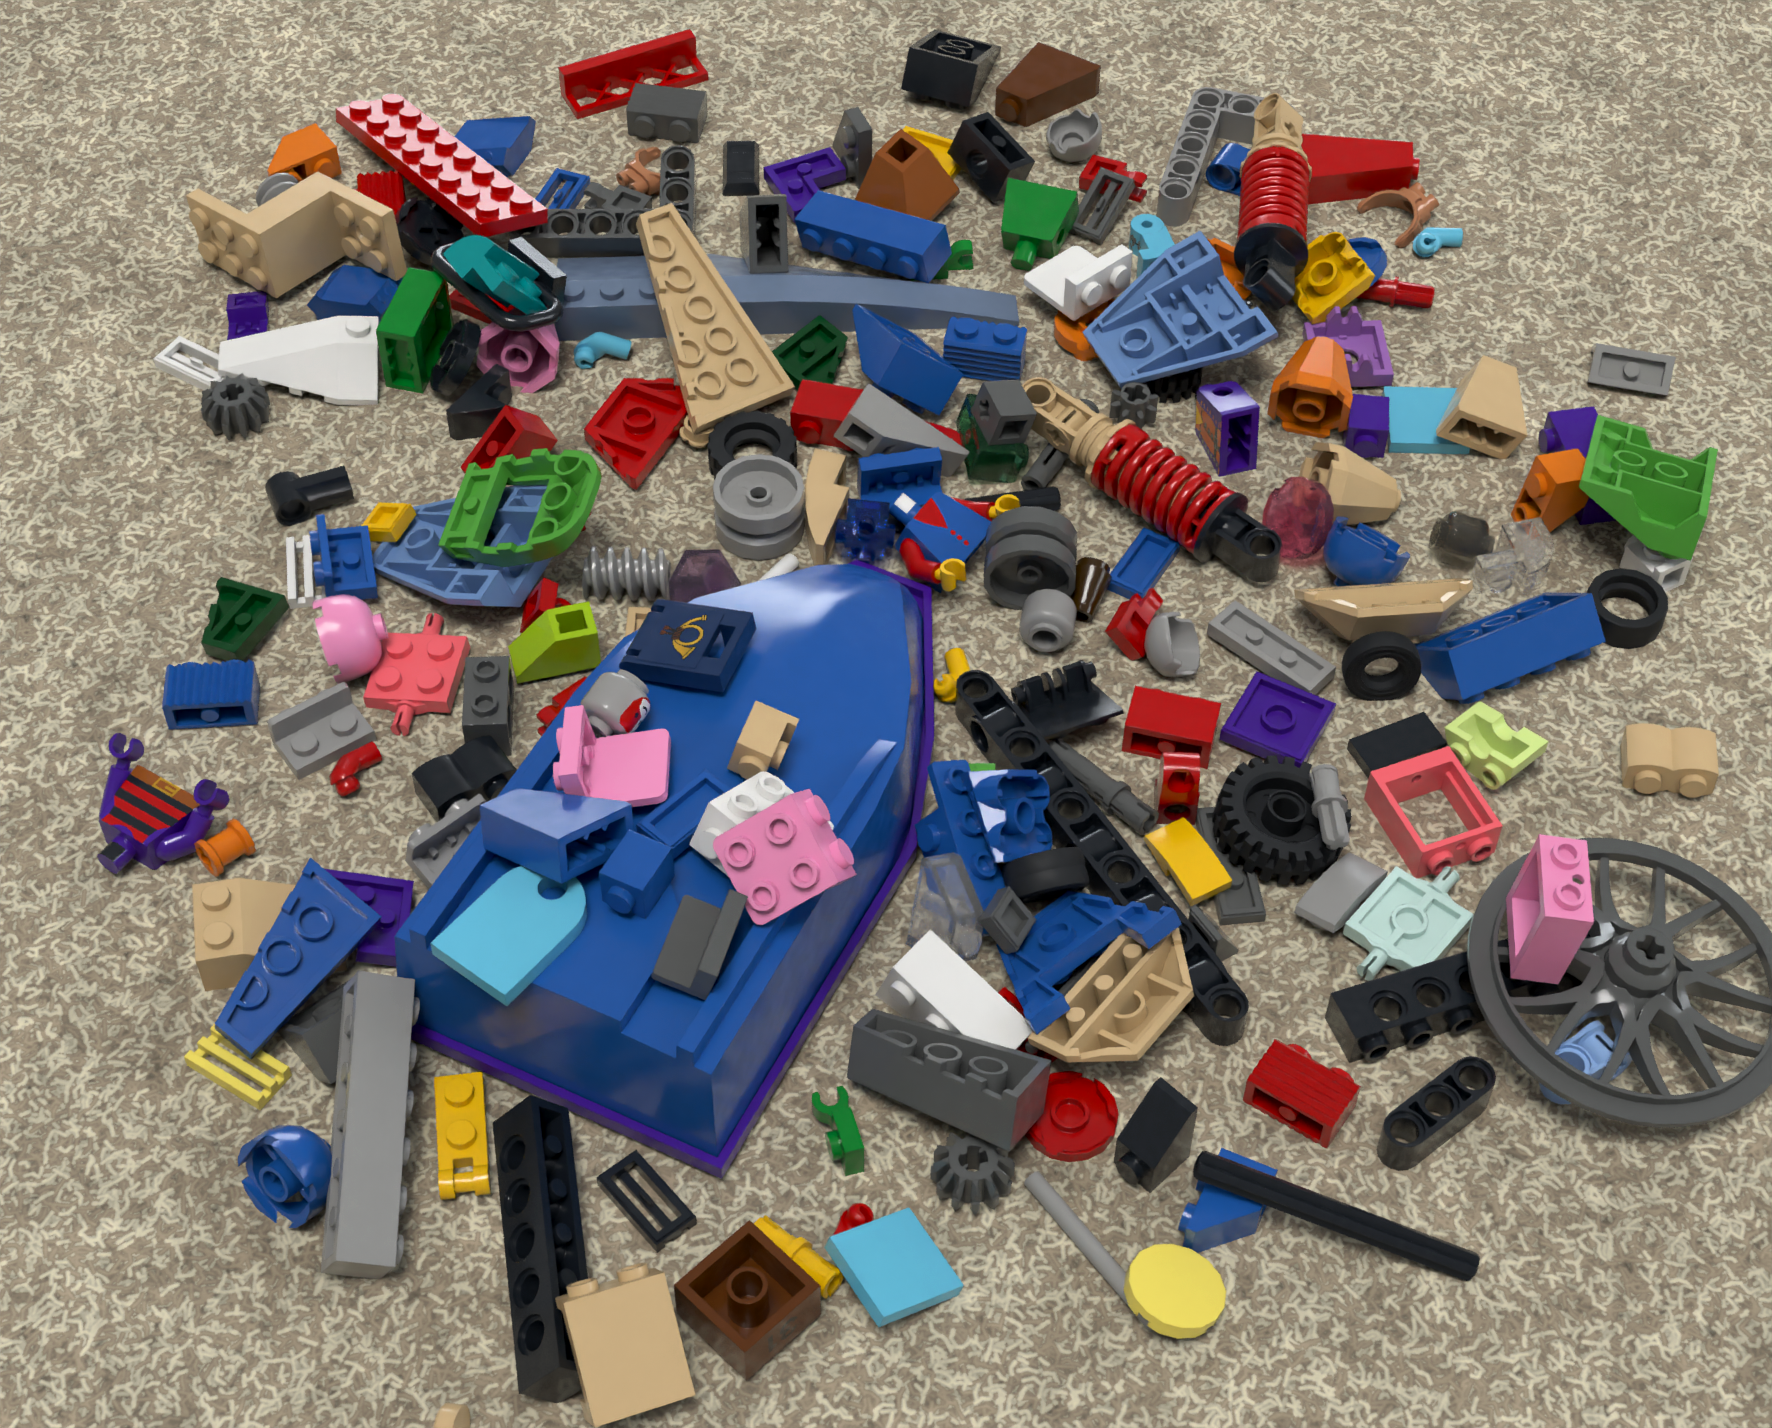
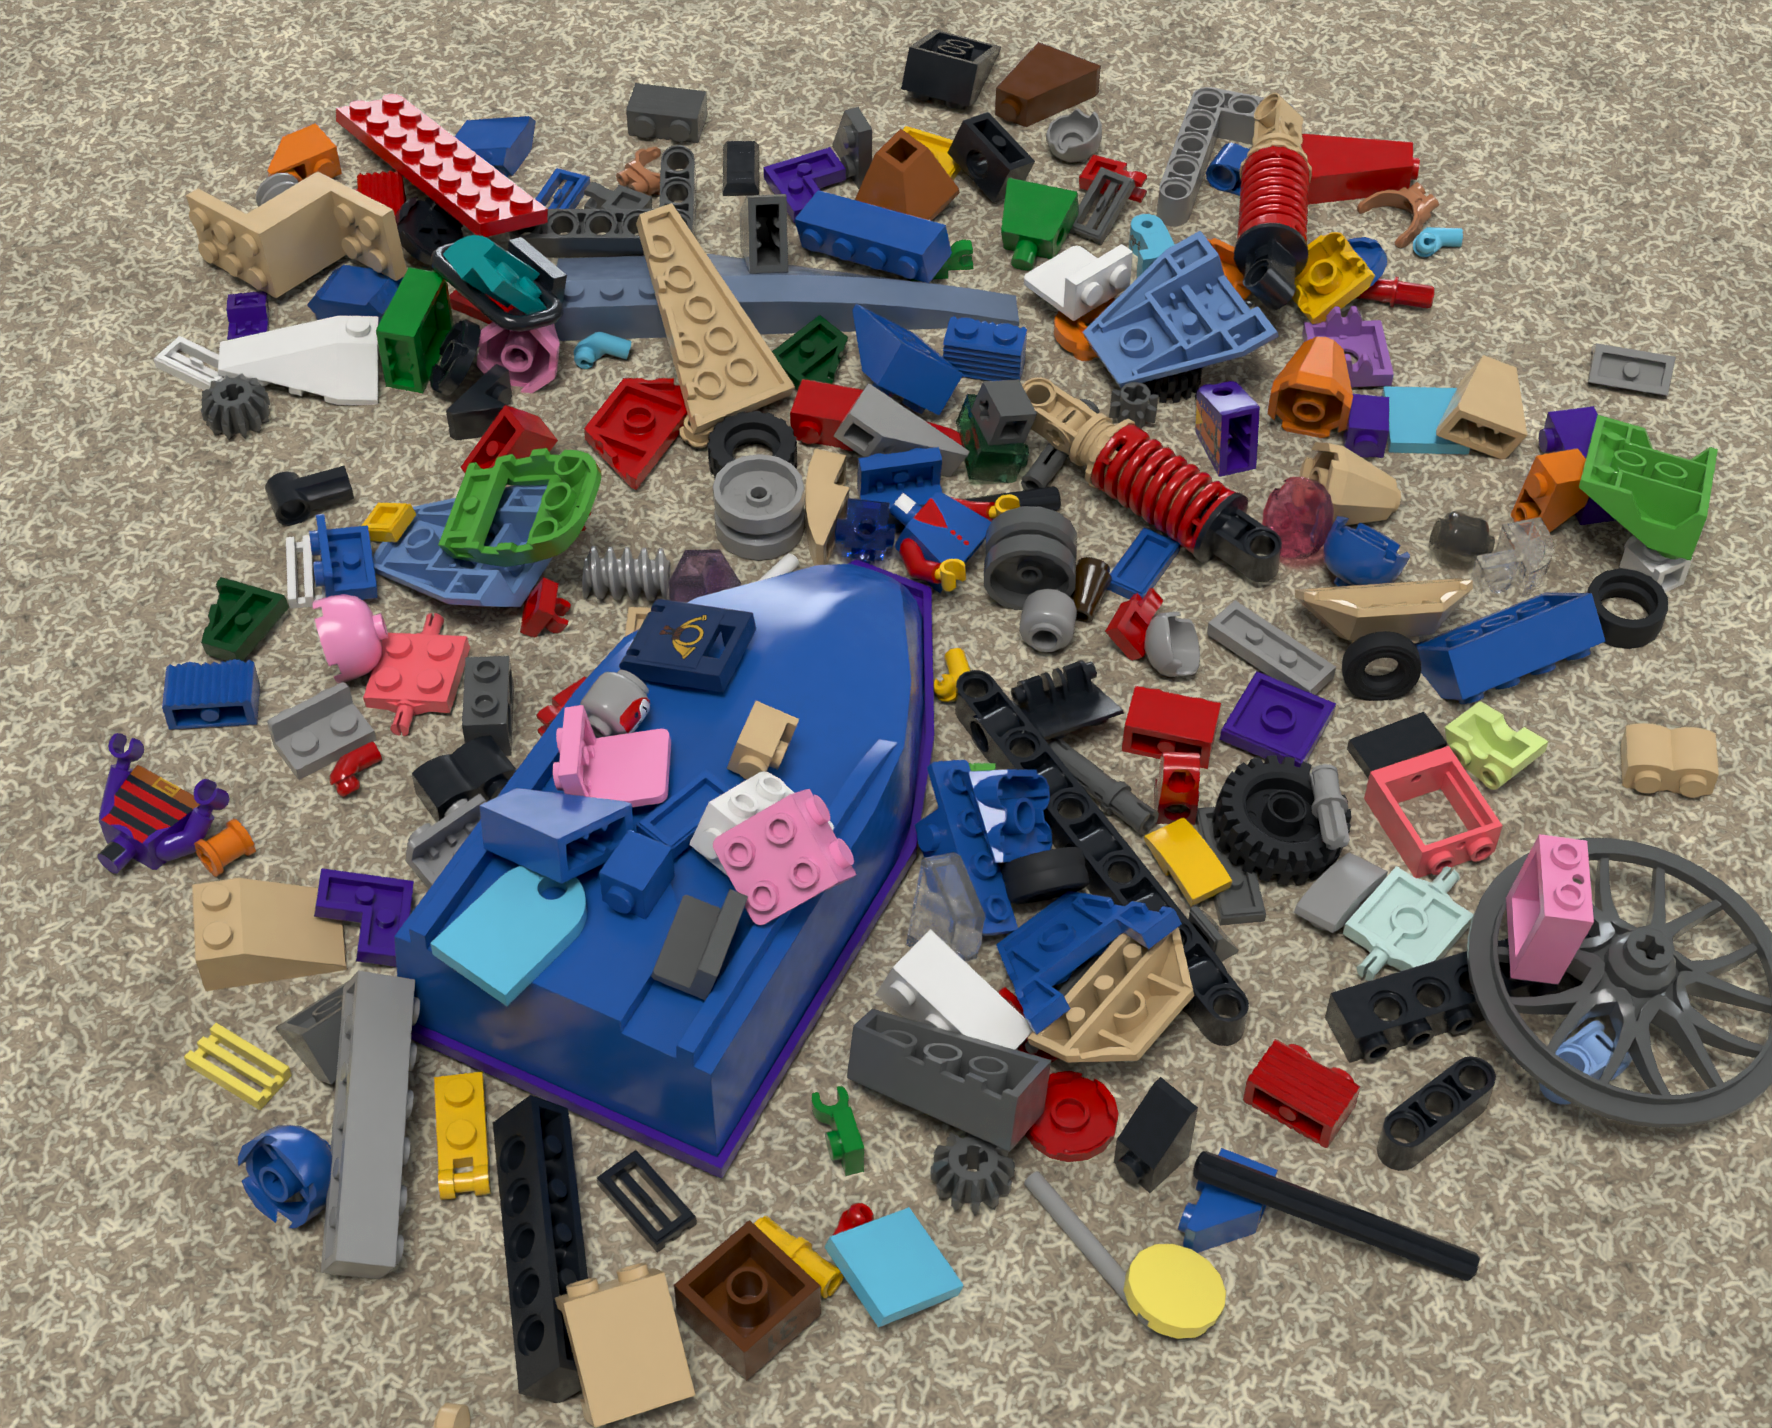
blue wing [215,858,382,1059] -> none
lime slope [508,601,601,684] -> none
red fence [558,29,709,120] -> none
dark grey tile [979,886,1036,954] -> none

